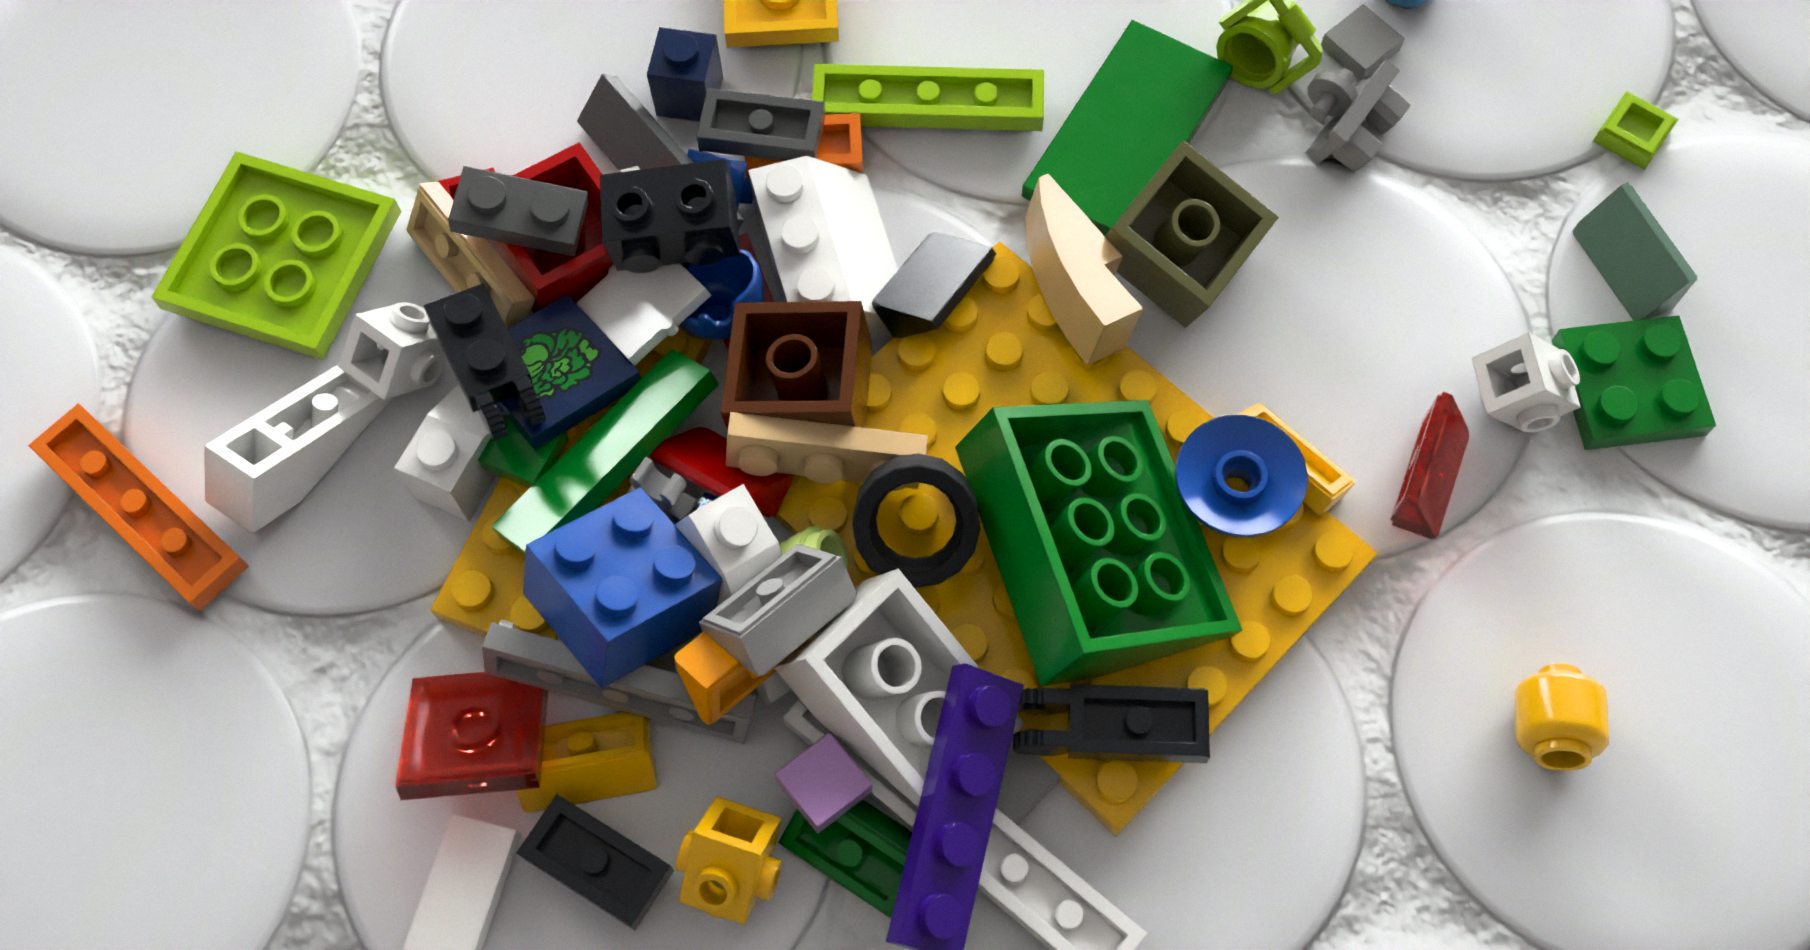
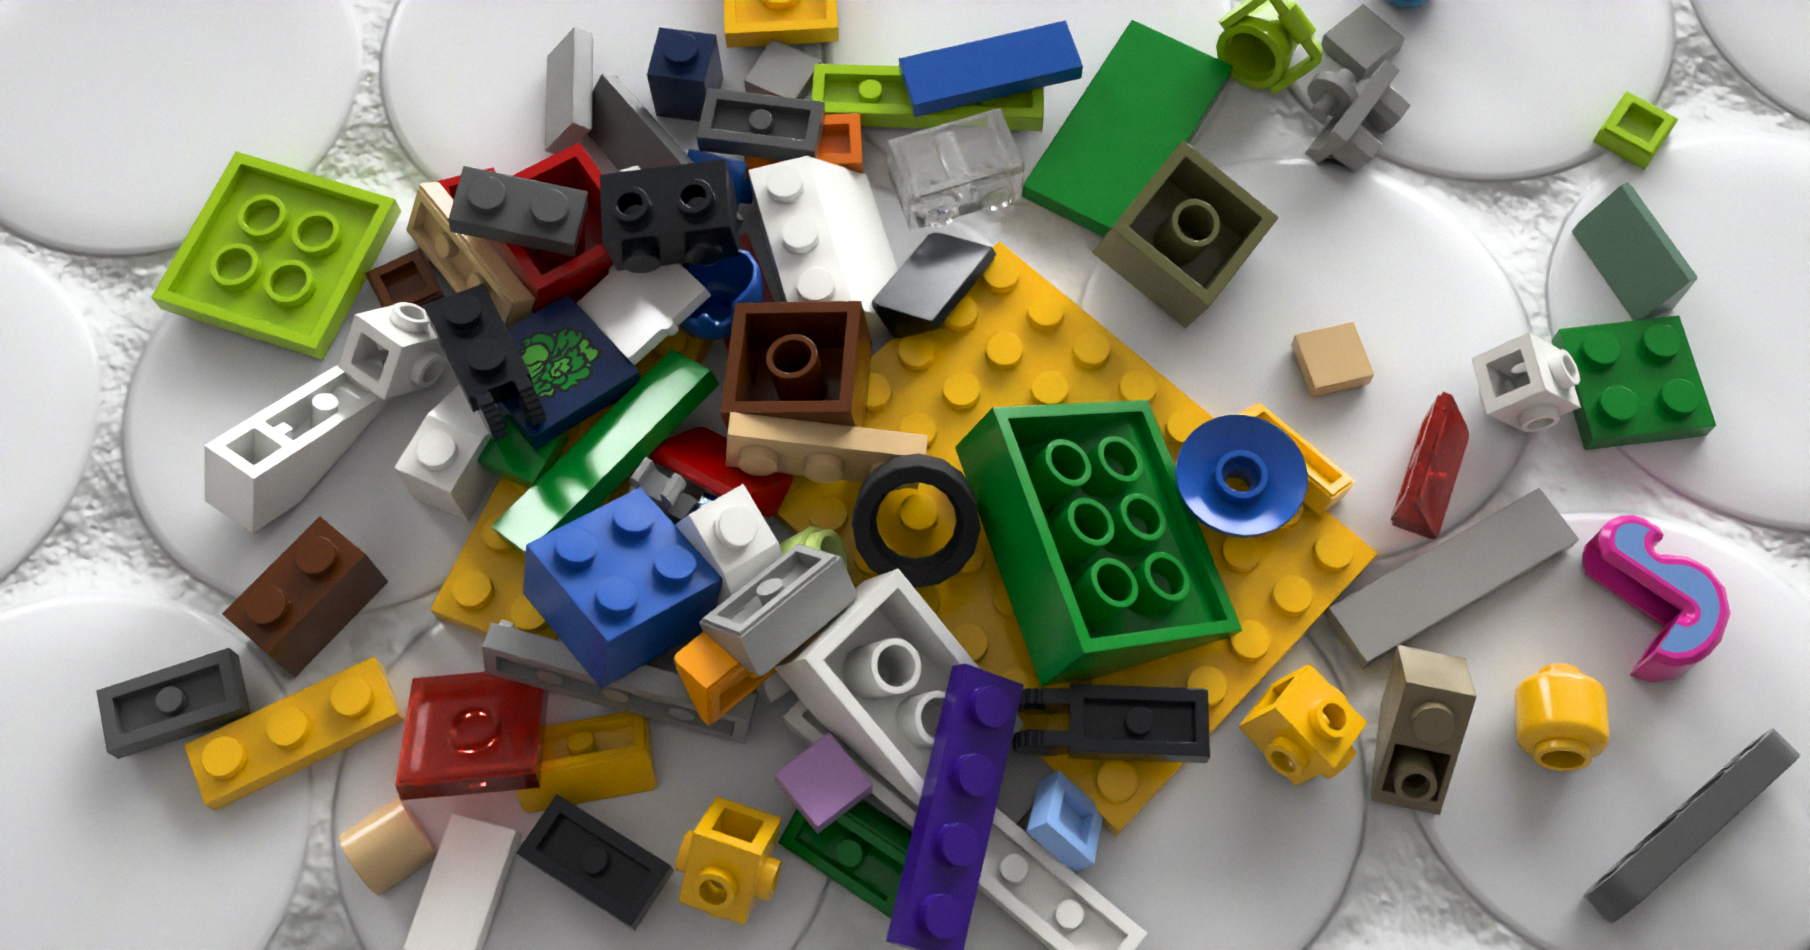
orange plate [28,403,249,612] -> none
tan slope [1024,174,1143,366] -> none
none -> dark grey plate [96,648,251,759]
none -> yellow plate [184,656,404,810]
none -> reddish brown brick [222,516,388,678]
none -> tan brick [338,796,437,896]
none -> reddish brown tile [365,248,445,309]
none -> light grey tile [545,27,593,154]
none -> light grey tile [744,39,822,99]
none -> clear brick [887,108,1025,231]
none -> blue tile [899,20,1083,117]
none -> light blue plate [1026,770,1103,873]
none -> yellow brick [1238,663,1367,786]
none -> tan tile [1291,322,1374,398]
none -> light grey tile [1324,488,1579,669]
none -> dark tan slope [1370,645,1477,815]
none -> dark pink animal [1582,515,1731,683]
none -> dark grey beam [1583,728,1800,924]

